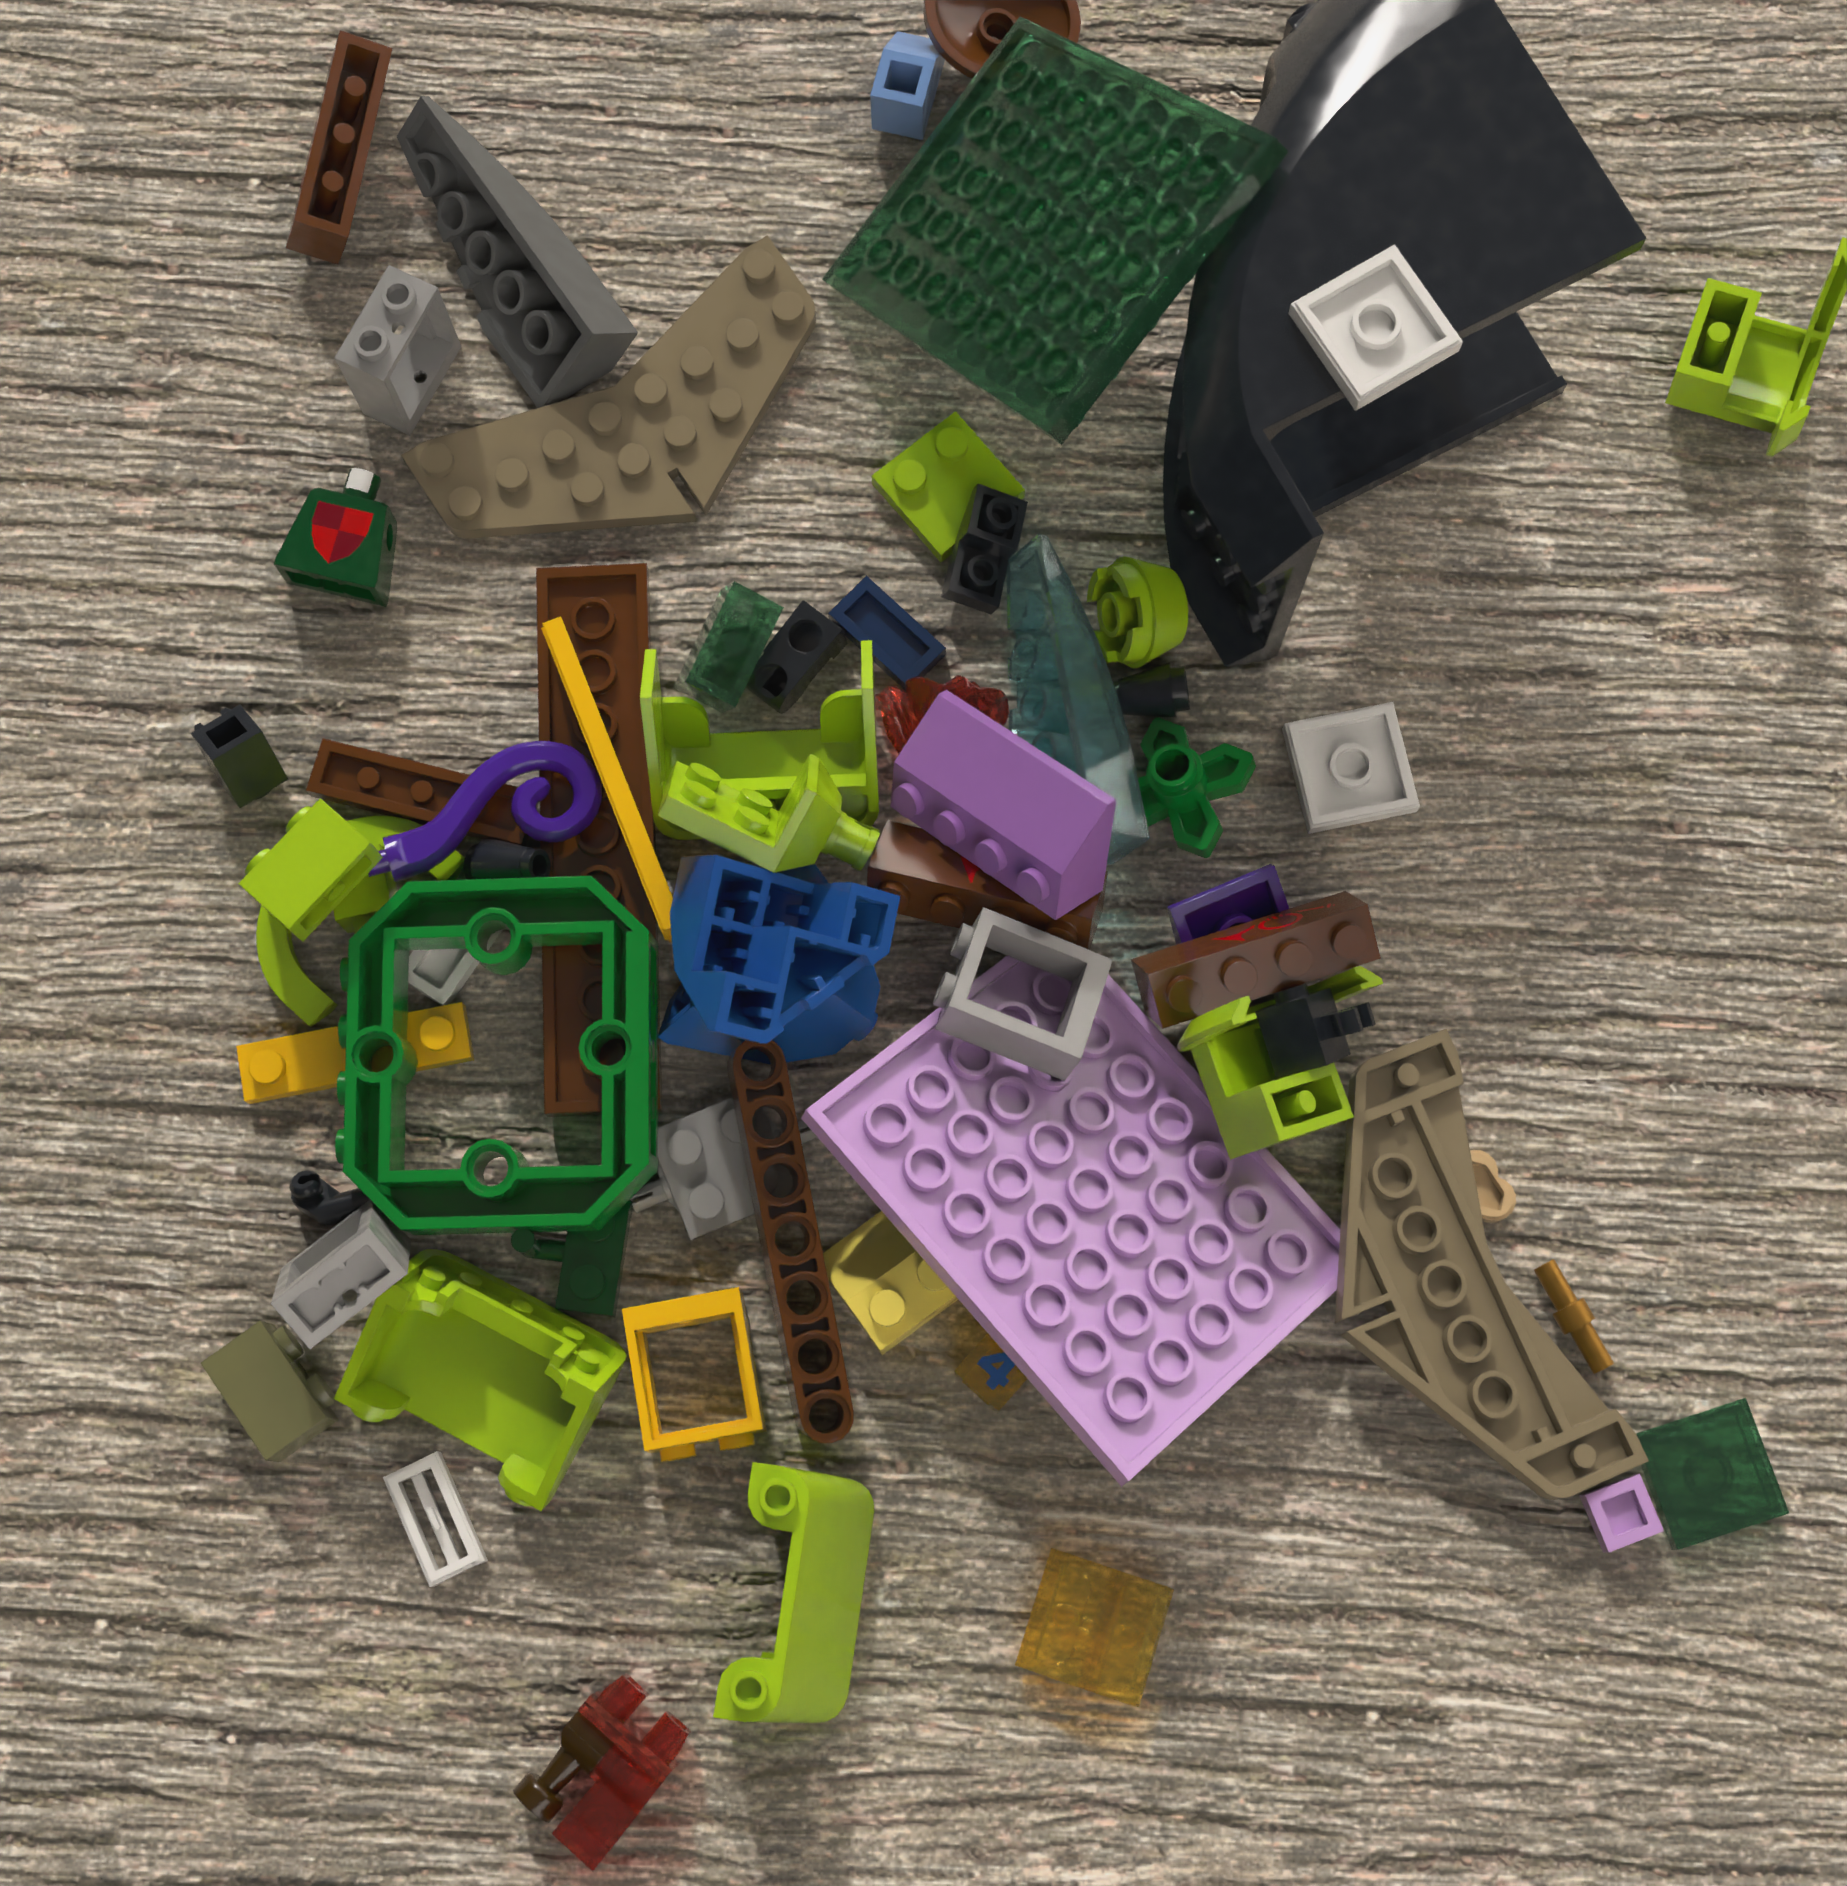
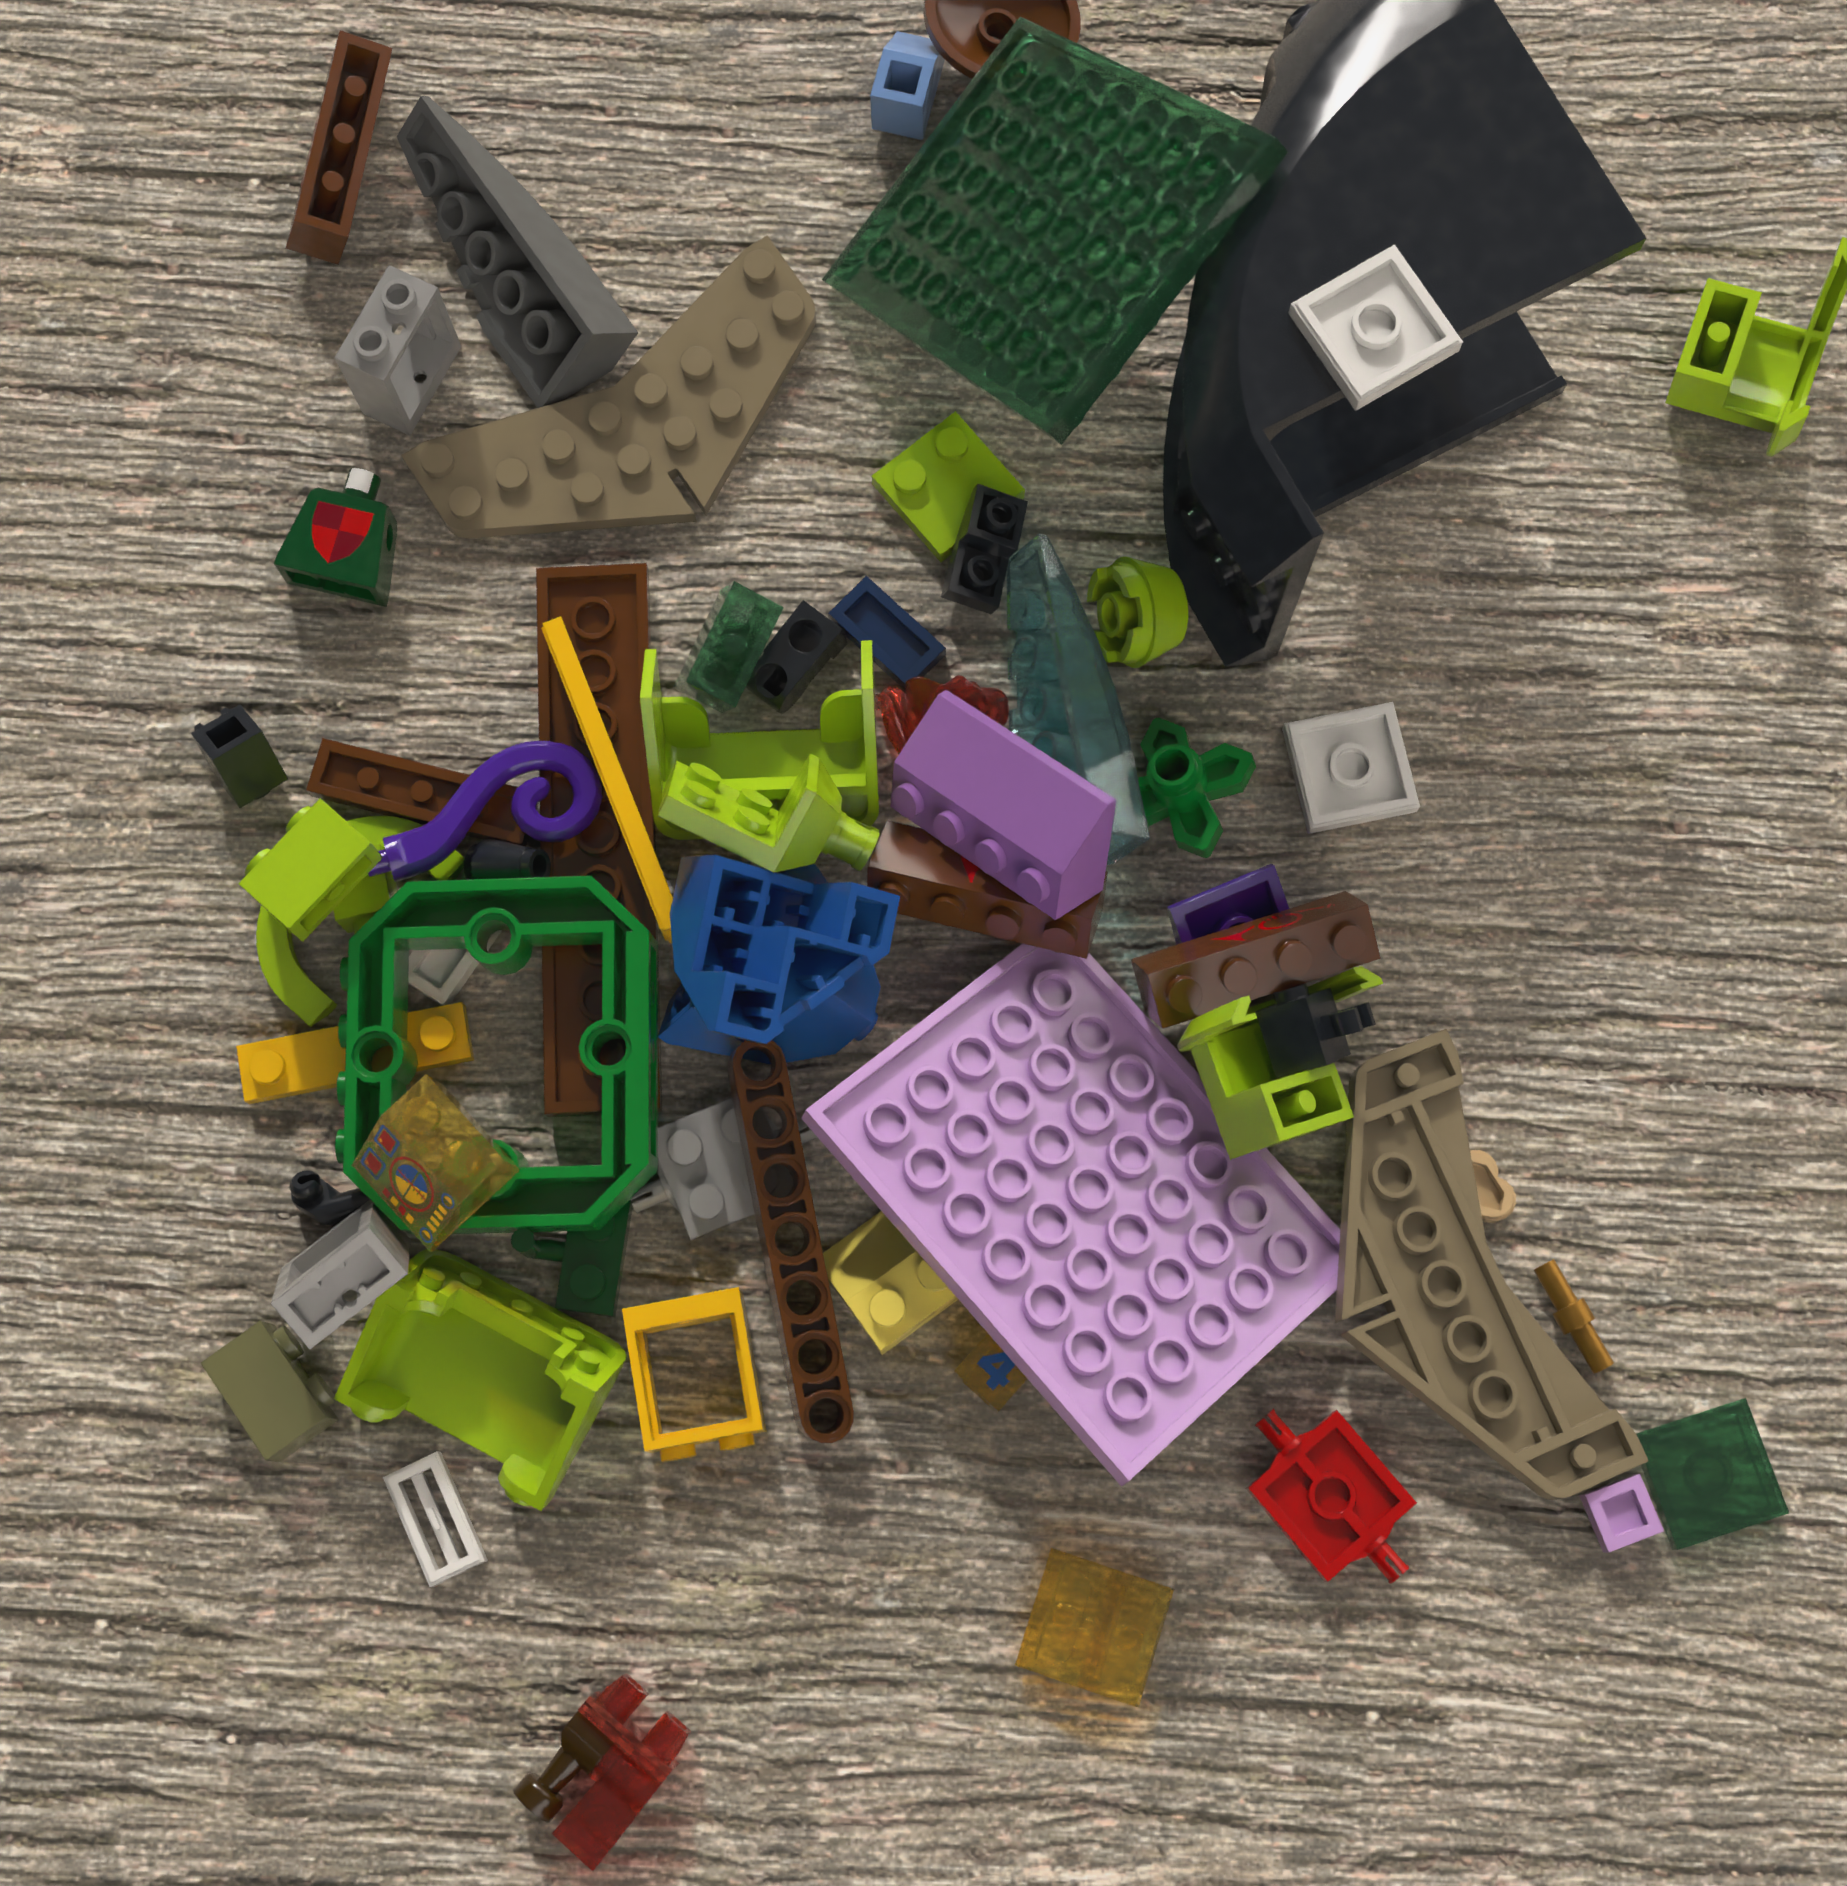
lime windscreen [713,1462,874,1723] -> none
light grey window [933,907,1113,1081] -> none
black cone [1107,662,1190,718] -> none
none -> clear yellow slope [352,1074,520,1252]
none -> red plate [1245,1408,1417,1584]

